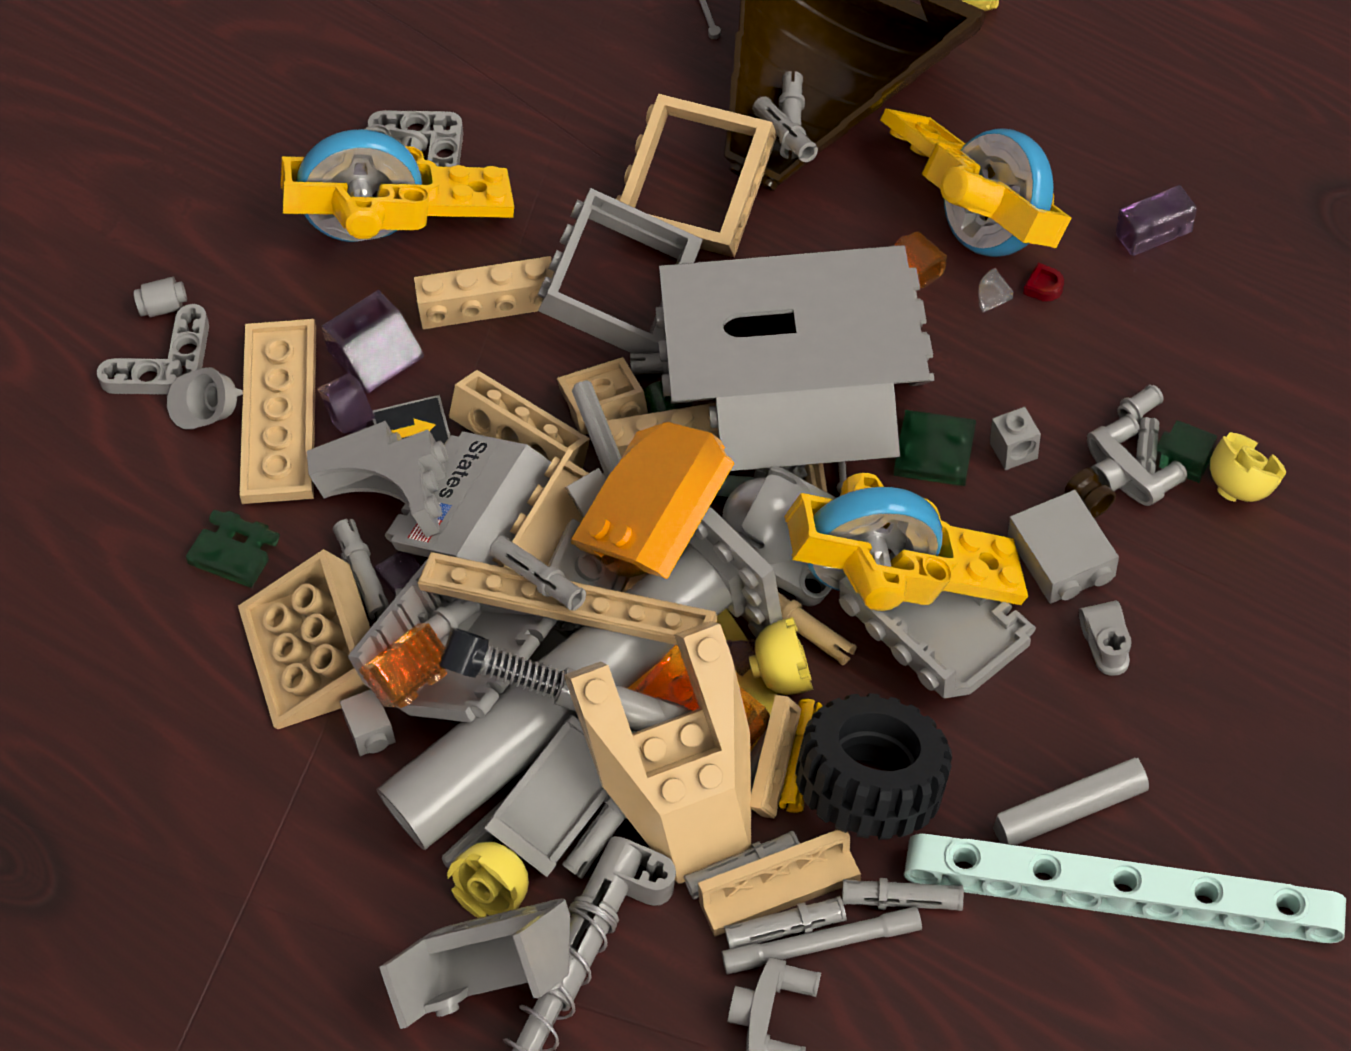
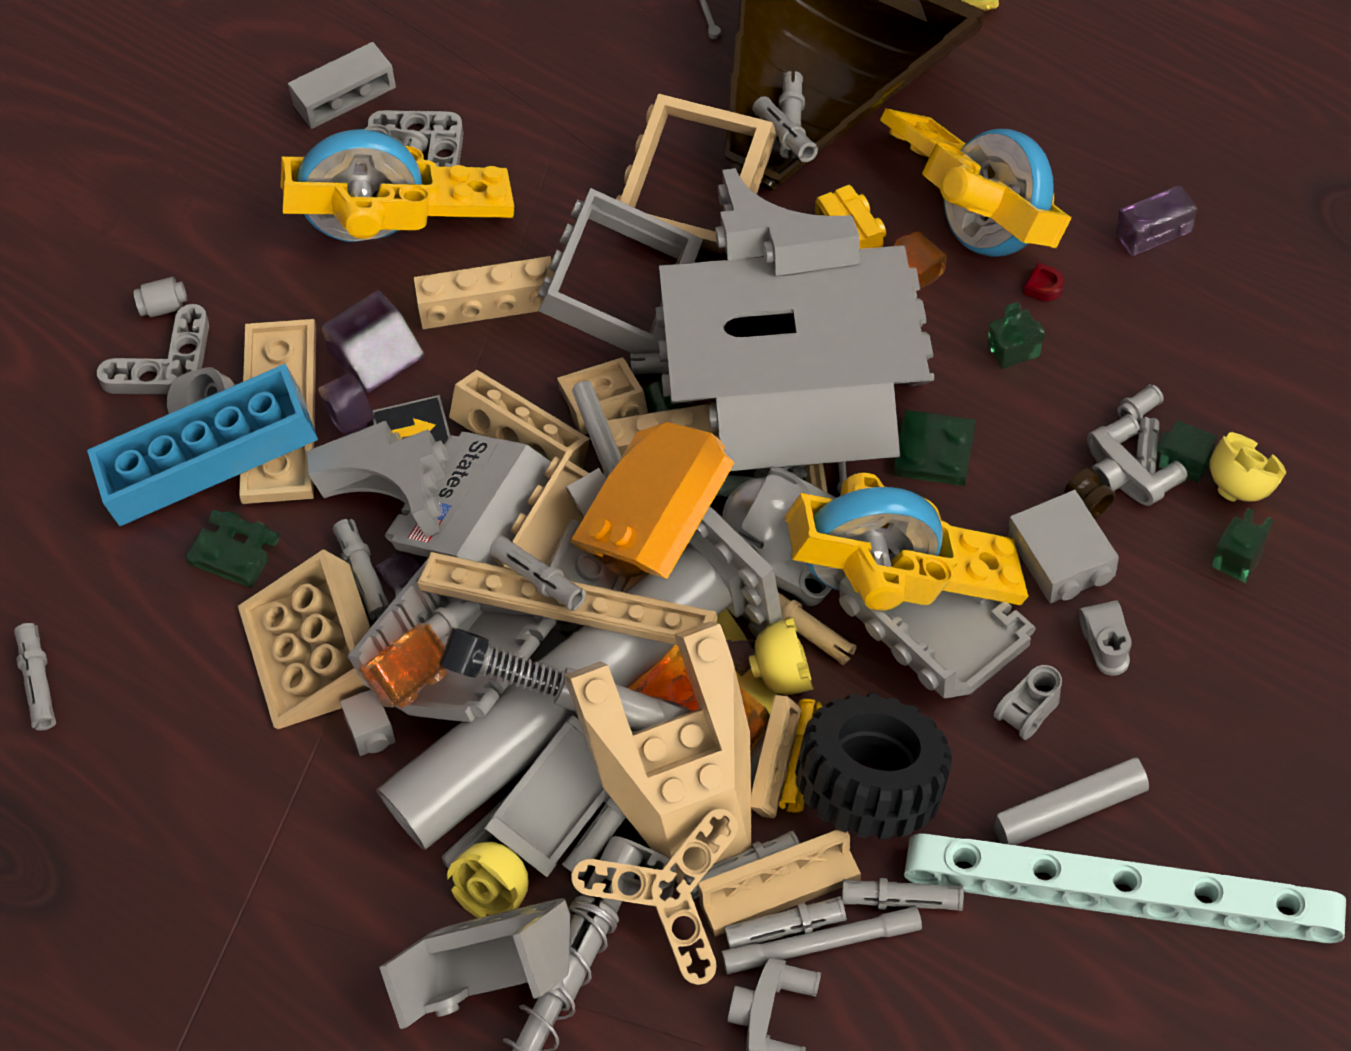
clear tile [978,268,1013,312] -> none
light grey brick [990,407,1041,470] -> none
none -> light grey pin [14,623,56,731]
none -> dark azure brick [87,364,318,526]
none -> light grey brick [288,42,396,129]
none -> tan piece [571,809,738,985]
none -> light grey arch [715,168,860,276]
none -> yellow brick [815,185,886,249]
none -> clear green brick [987,302,1045,369]
none -> light grey piece [994,665,1062,740]
none -> clear green brick [1212,508,1274,583]

